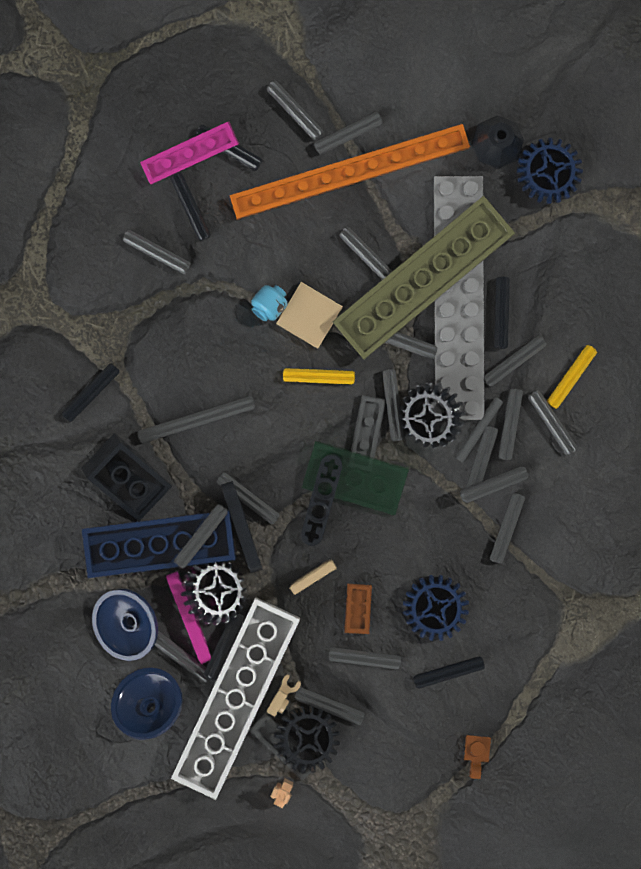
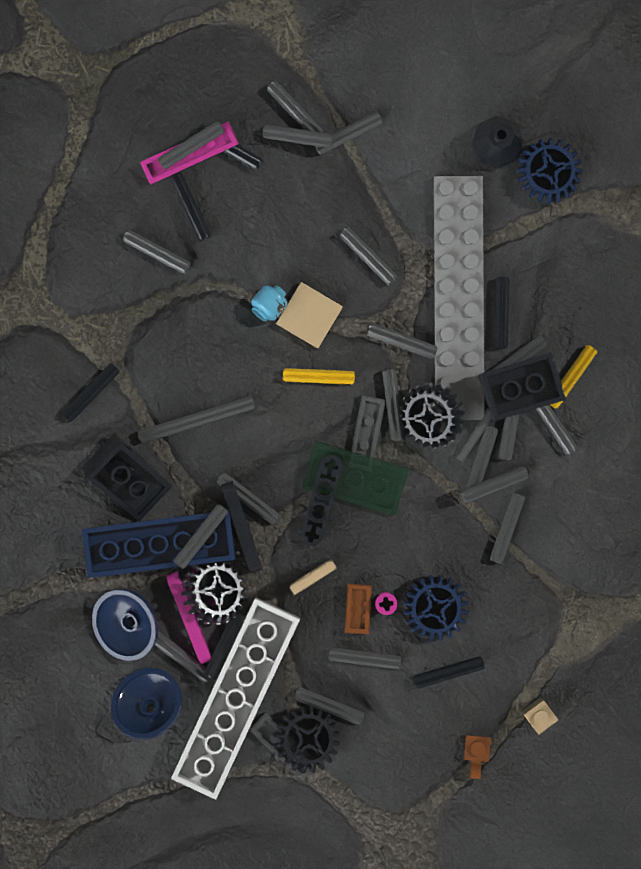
orange plate [230,124,470,220] -> none
tan plate [266,674,301,717] -> none
light nougat plate [270,778,293,808] -> none
olive plate [333,196,515,360] -> none
none -> dark grey axle [158,122,225,169]
none -> dark grey axle [263,125,334,148]
none -> dark pink bush [375,592,397,615]
none -> black brick [478,352,566,422]
none -> tan brick [521,697,558,735]

